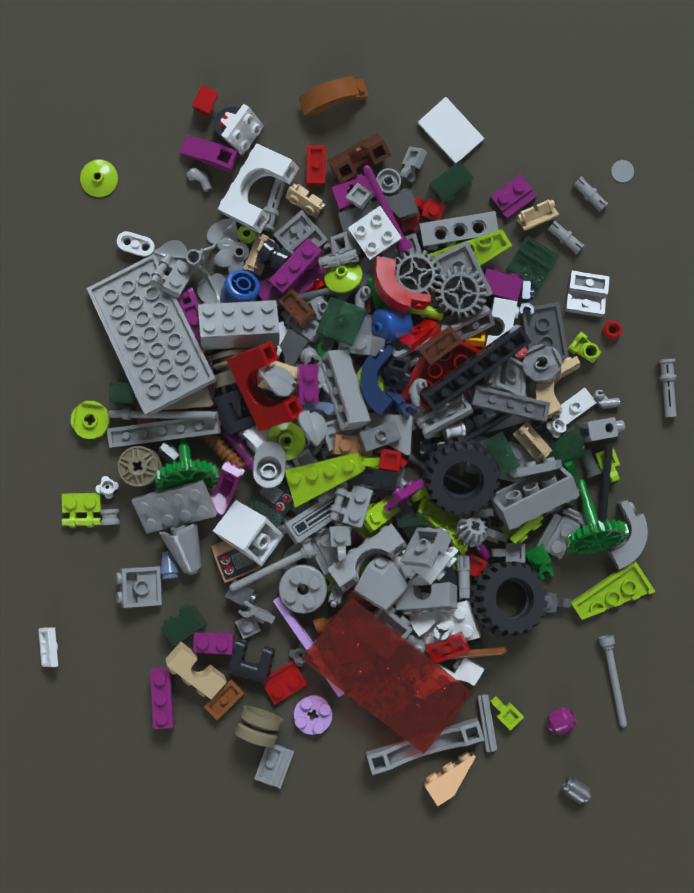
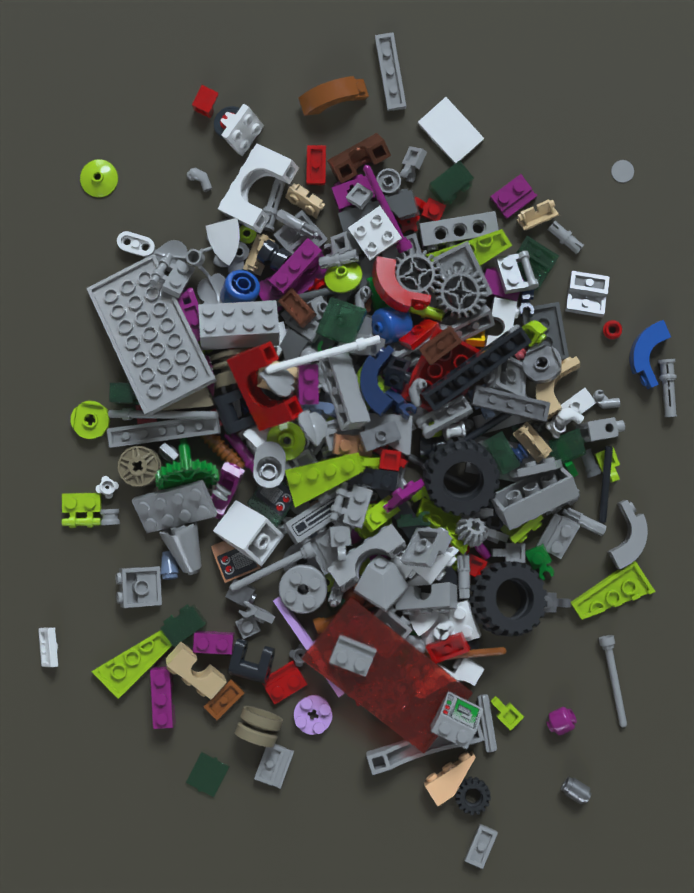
magenta slope [179,135,239,174] -> none
green gear [565,480,629,555] -> none
lime plate [568,332,601,363] -> none
light grey pin [573,176,608,212] -> none
none -> lime wing [91,630,174,699]
none -> clear green piece [186,752,230,797]
none -> white sticker [206,218,240,265]
none -> light grey bush [212,484,232,501]
none -> white bar [265,335,380,374]
none -> light grey piece [276,209,319,240]
none -> light grey plate [329,635,377,677]
none -> light grey plate [375,32,406,112]
none -> light grey slope [430,691,483,749]
none -> black tyre [455,777,491,815]
none -> light grey plate [464,823,498,869]
none -> light grey plate [495,251,539,294]
none -> dark blue bush [511,444,529,463]
none -> lime plate [522,320,547,347]
none -> white arm [555,408,584,424]
none -> blue arch [630,320,671,389]

